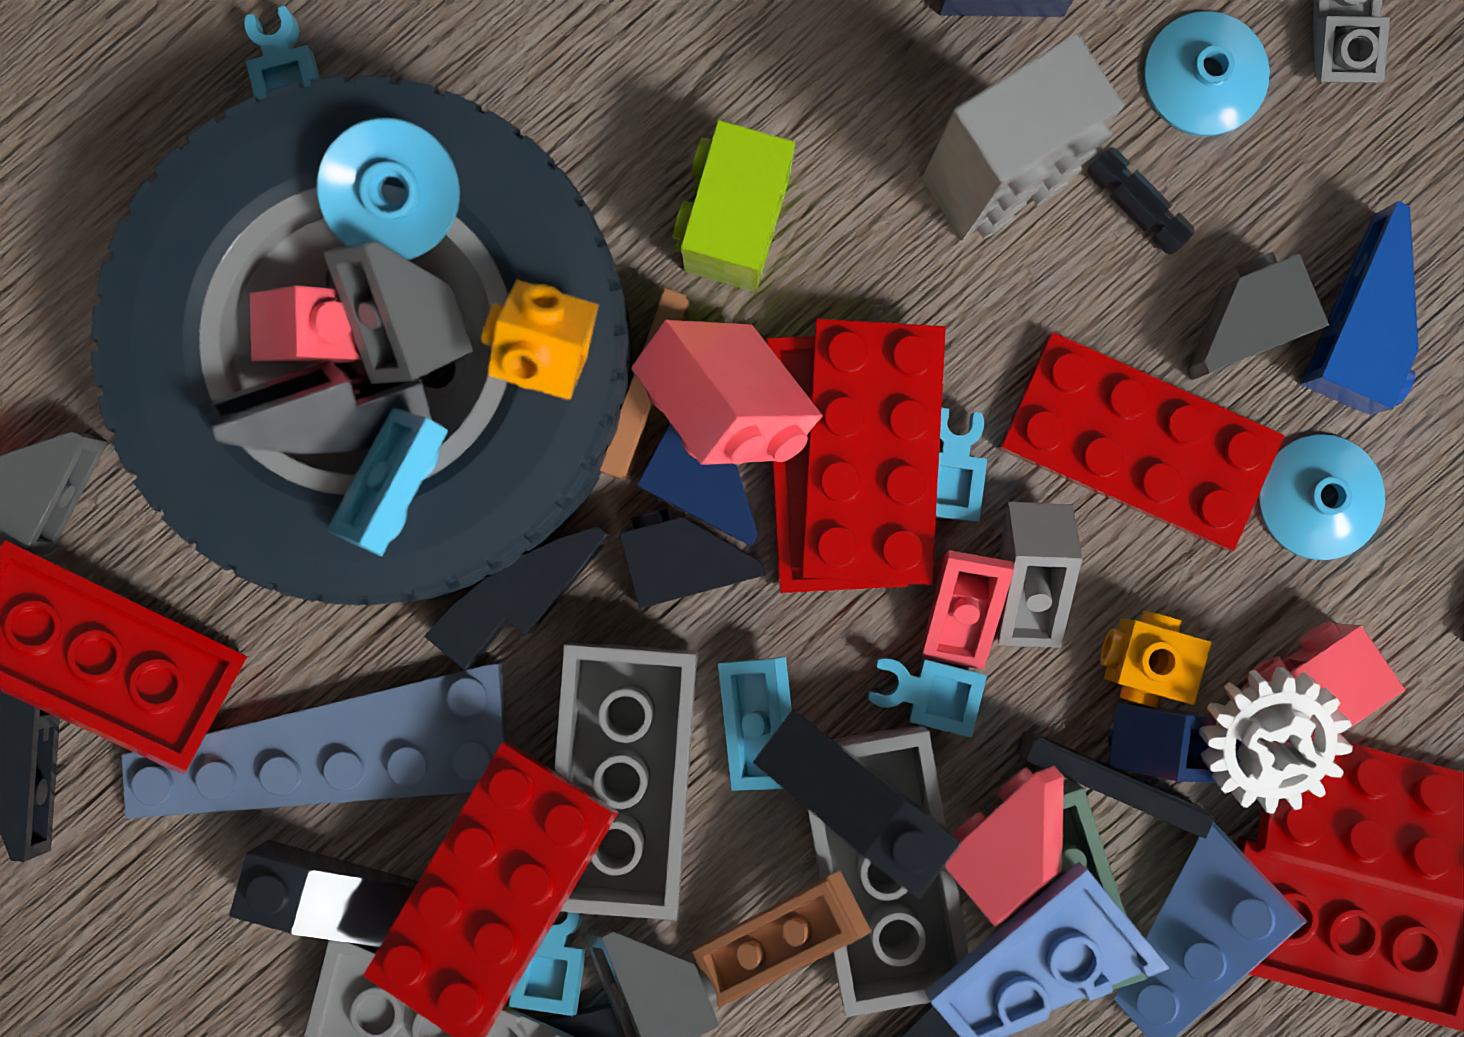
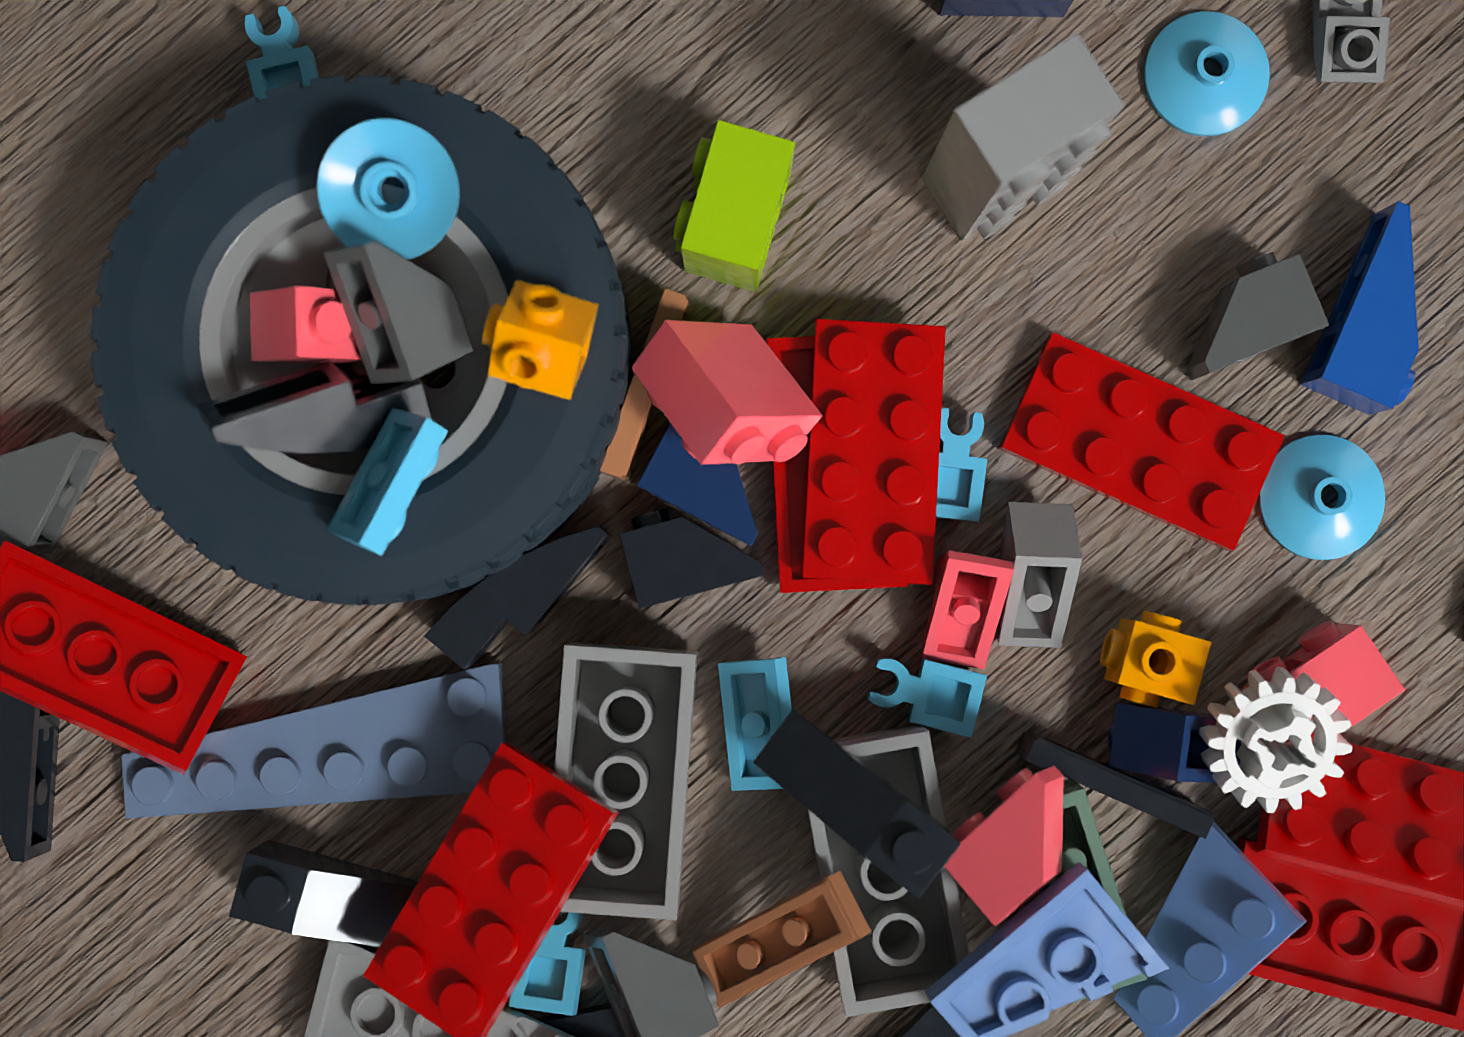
black axle [1087,147,1195,255] -> none

